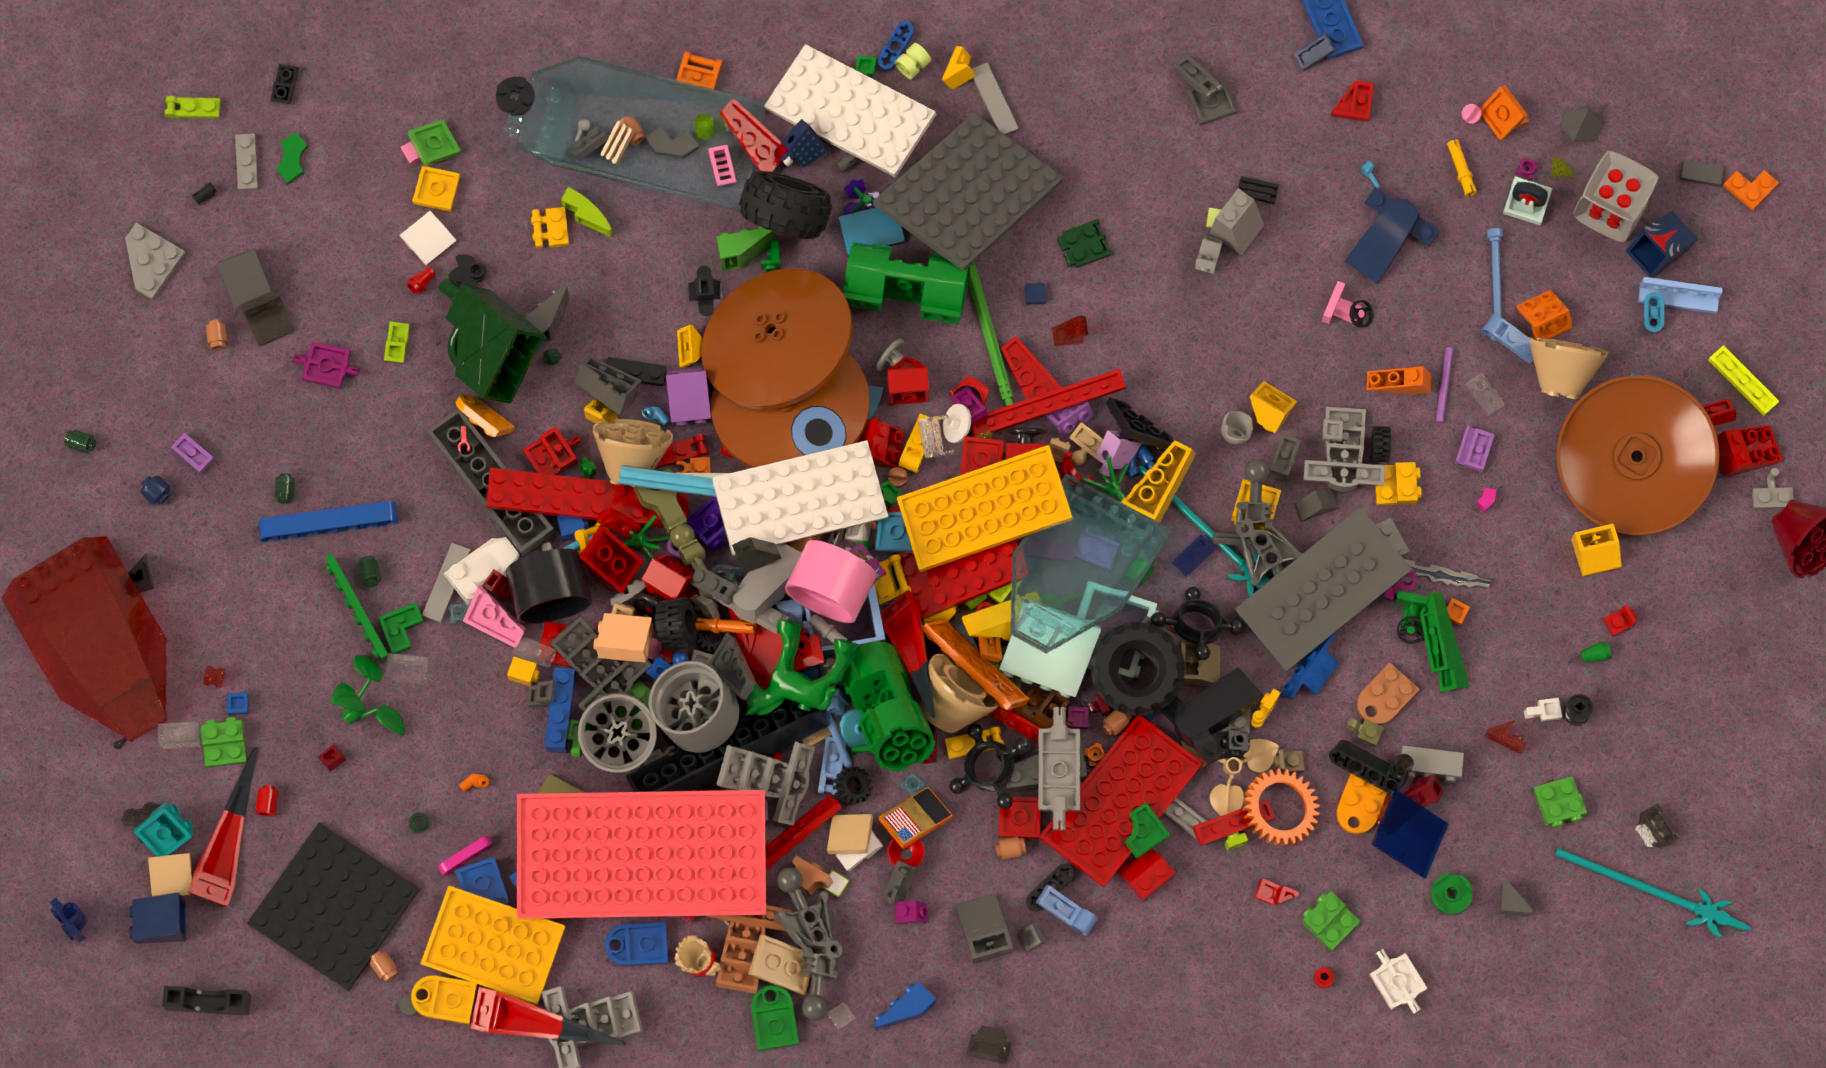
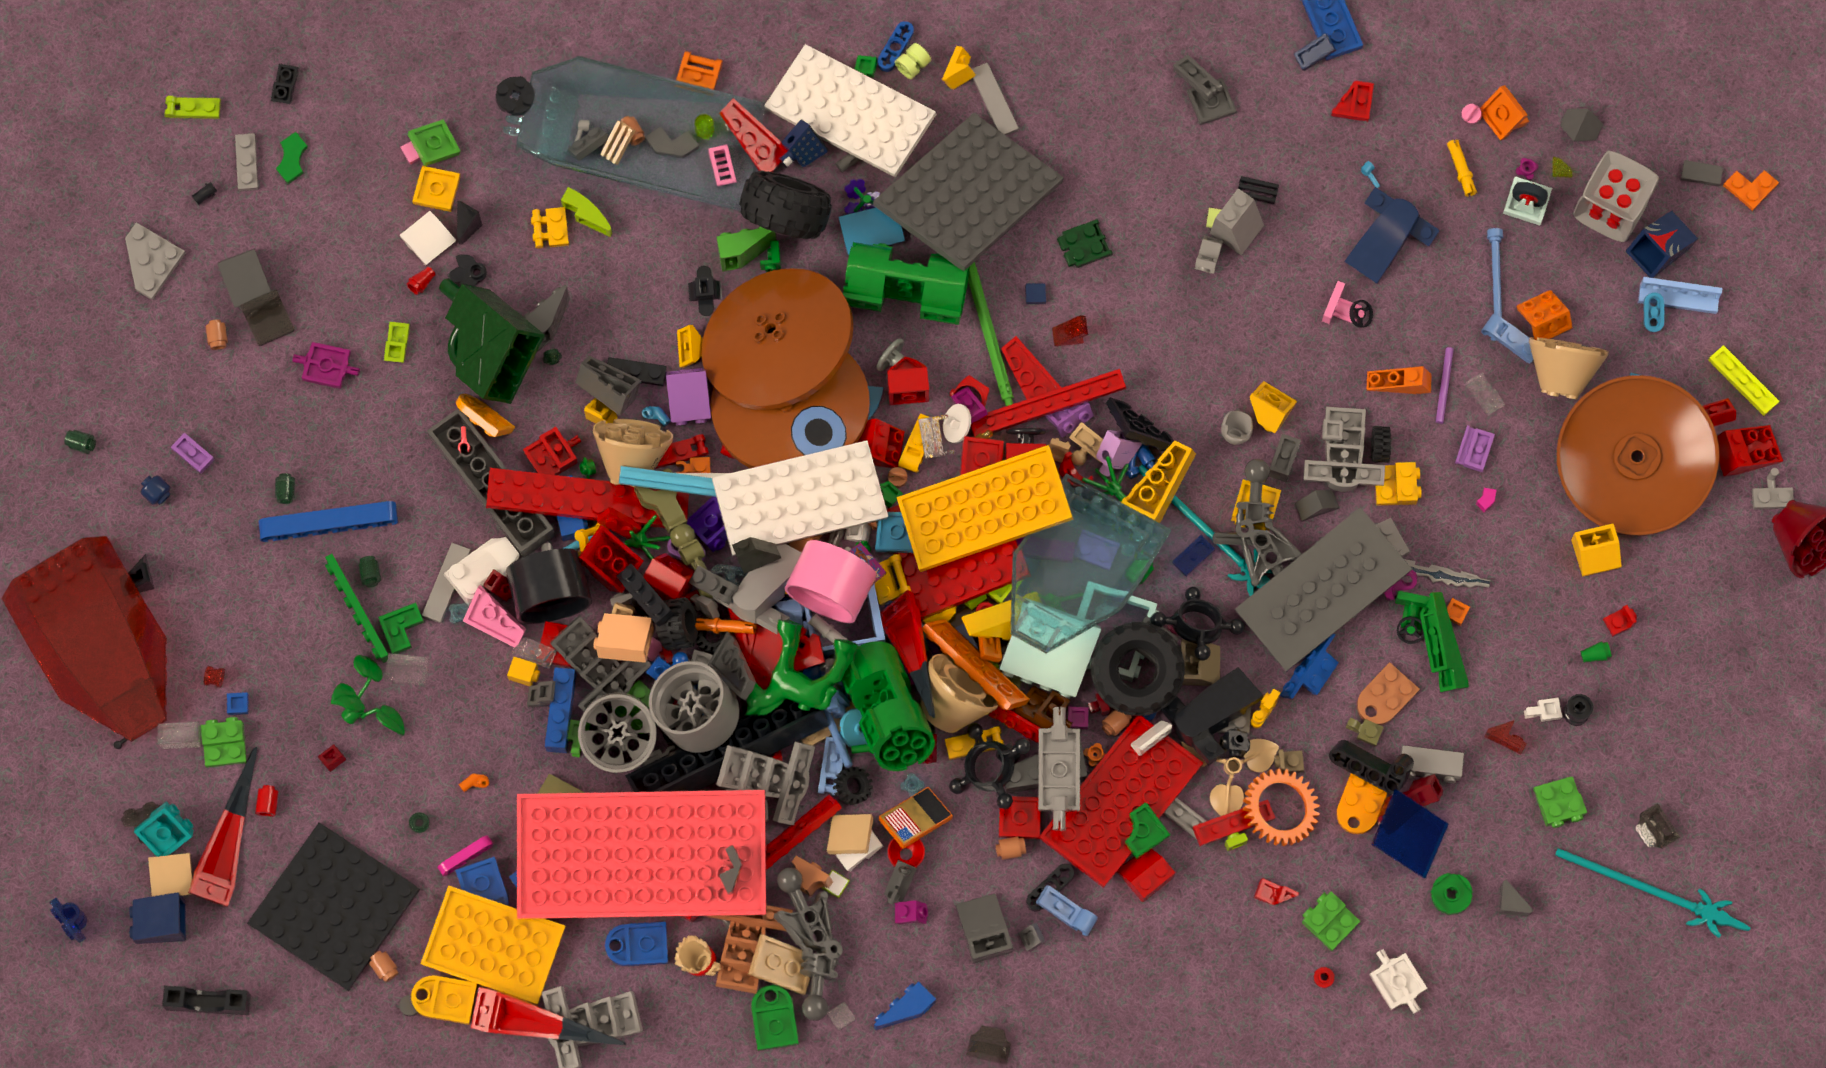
none -> black slope [457,201,482,244]
none -> black plate [616,563,674,627]
none -> dark grey slope [719,845,743,895]
none -> white slope [1131,721,1172,756]

